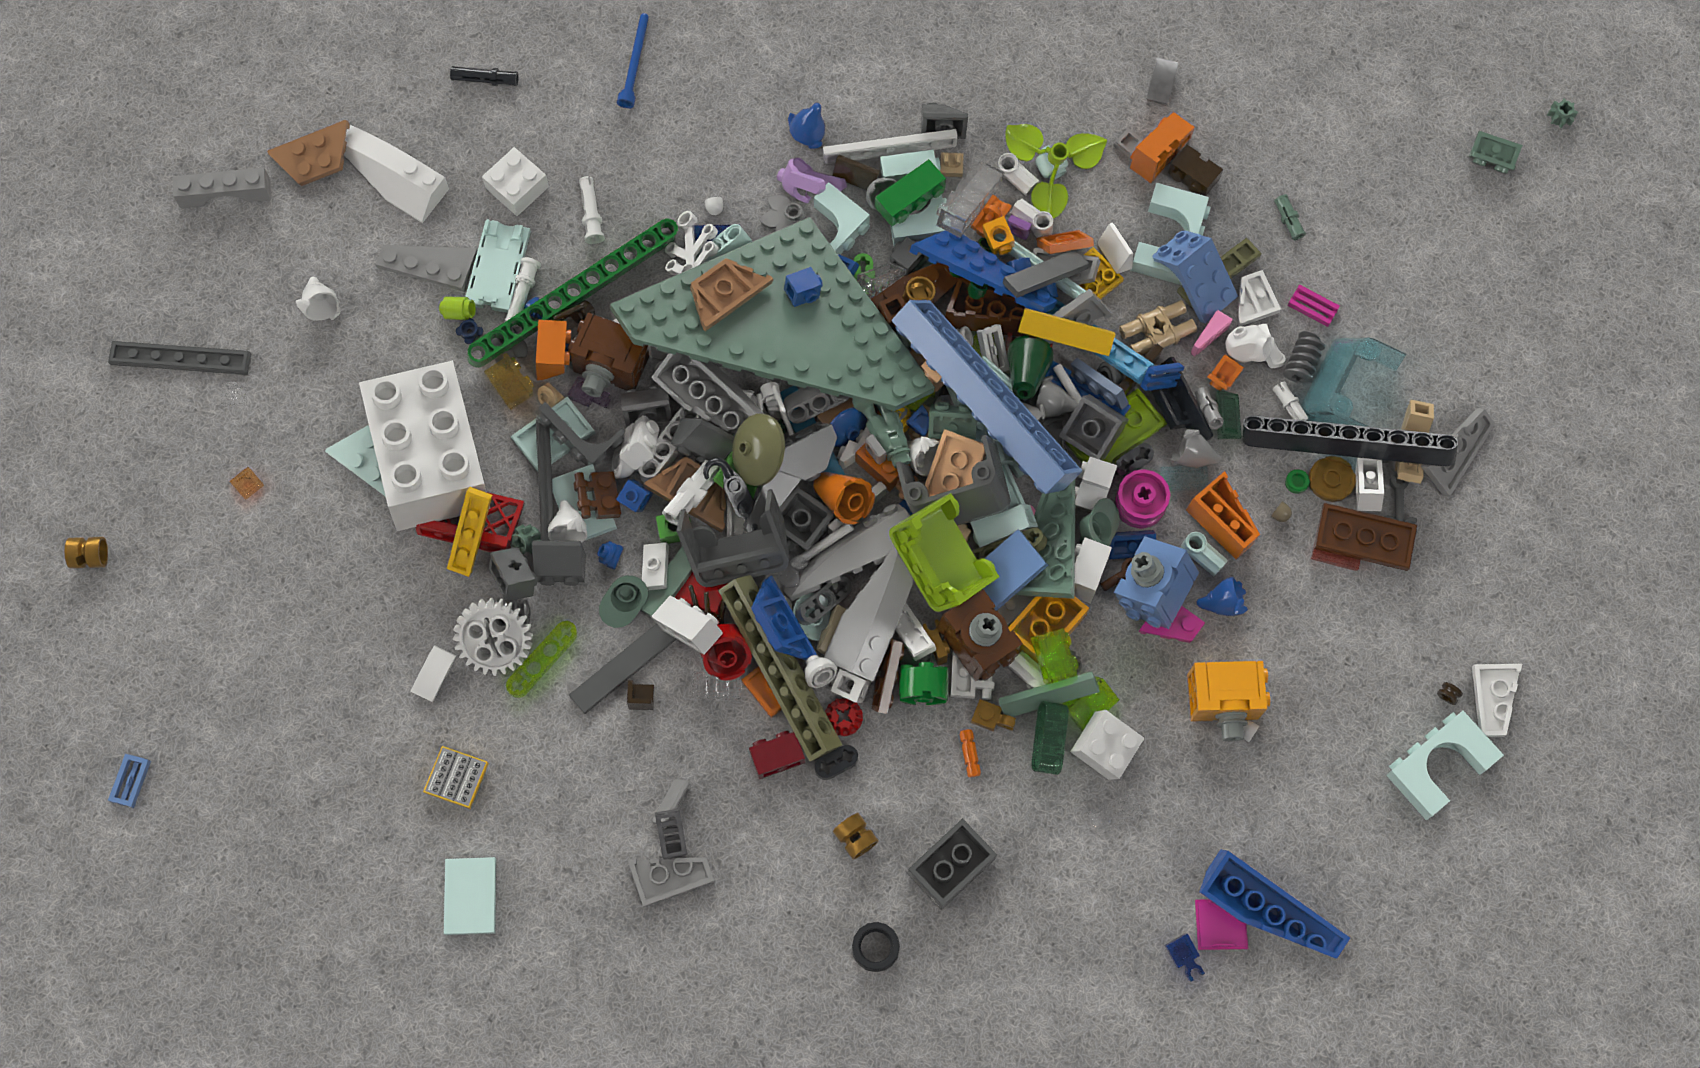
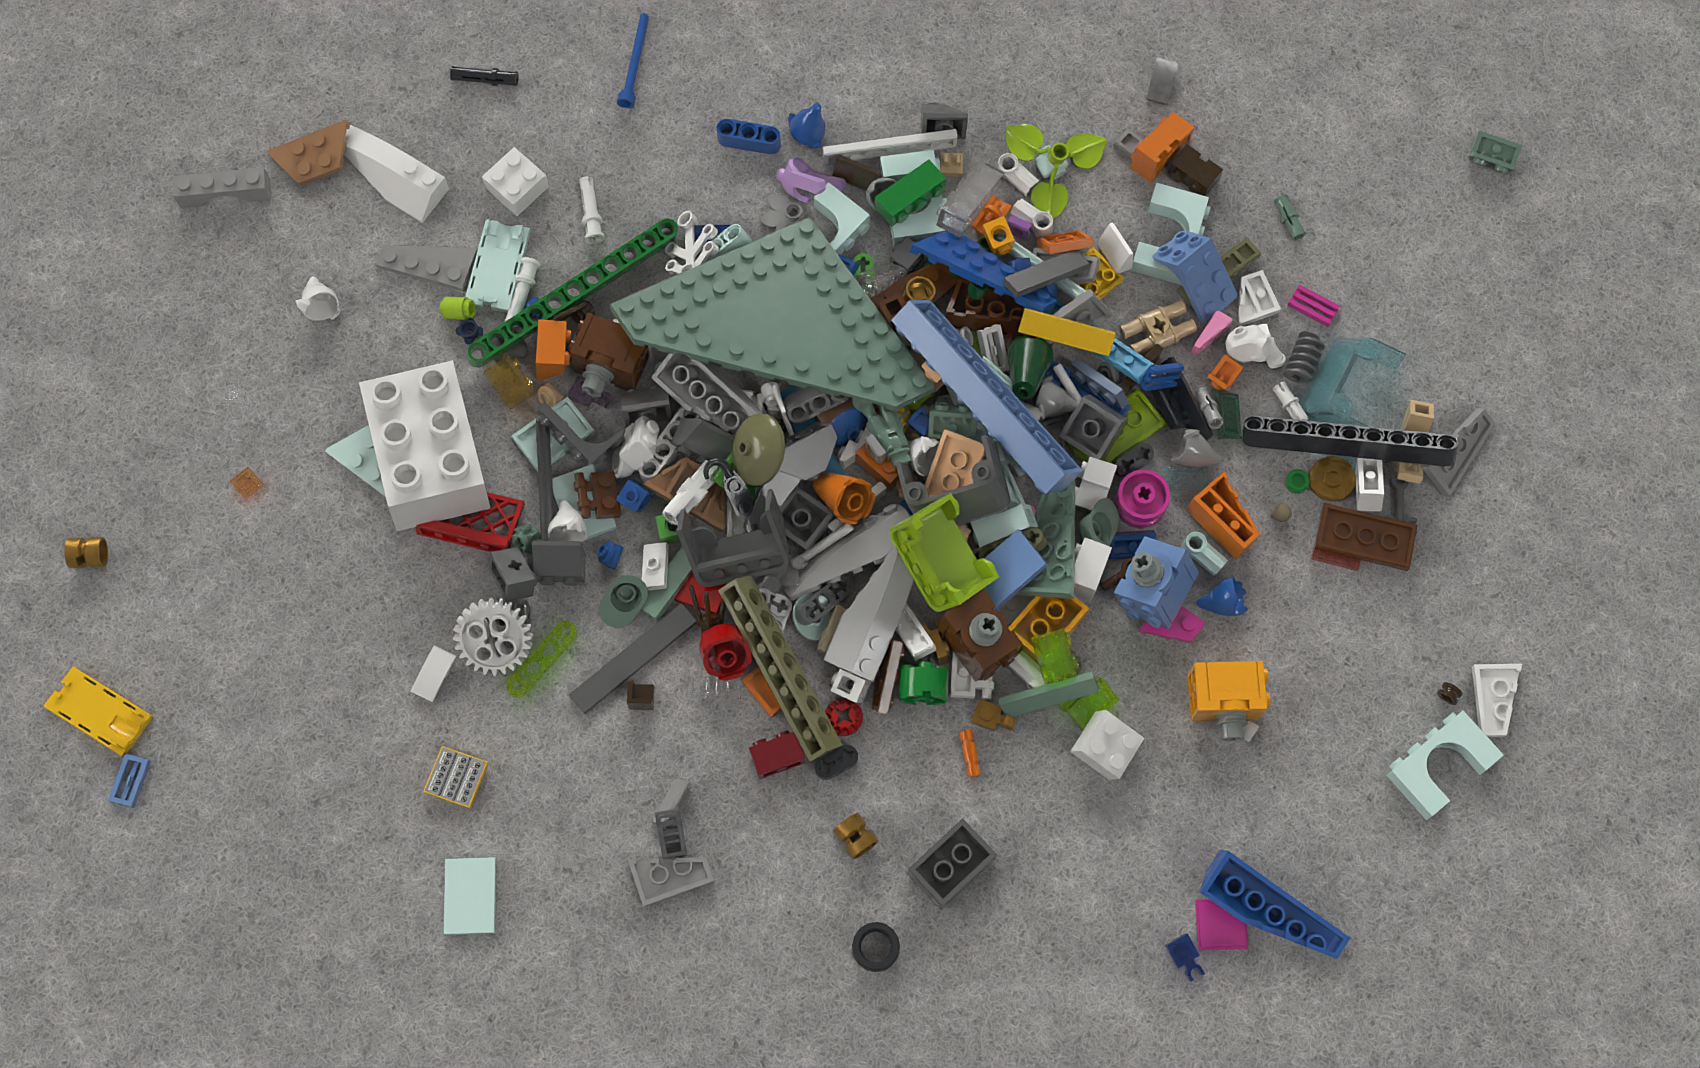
dark grey tile [108,341,251,375] -> none
yellow plate [447,487,492,577] -> none
white brick [651,596,723,654] -> none
medium nougat wing [690,258,773,332] -> none
white hinge [705,197,723,215] -> none
blue wing [751,576,818,660] -> none
blue brick [784,267,823,307] -> none
white brick [805,655,837,688] -> none
clear green beam [1031,701,1069,775] -> none
sand green gear [1547,98,1578,128] -> none
none -> yellow piece [43,666,153,757]
none -> blue beam [716,119,781,154]

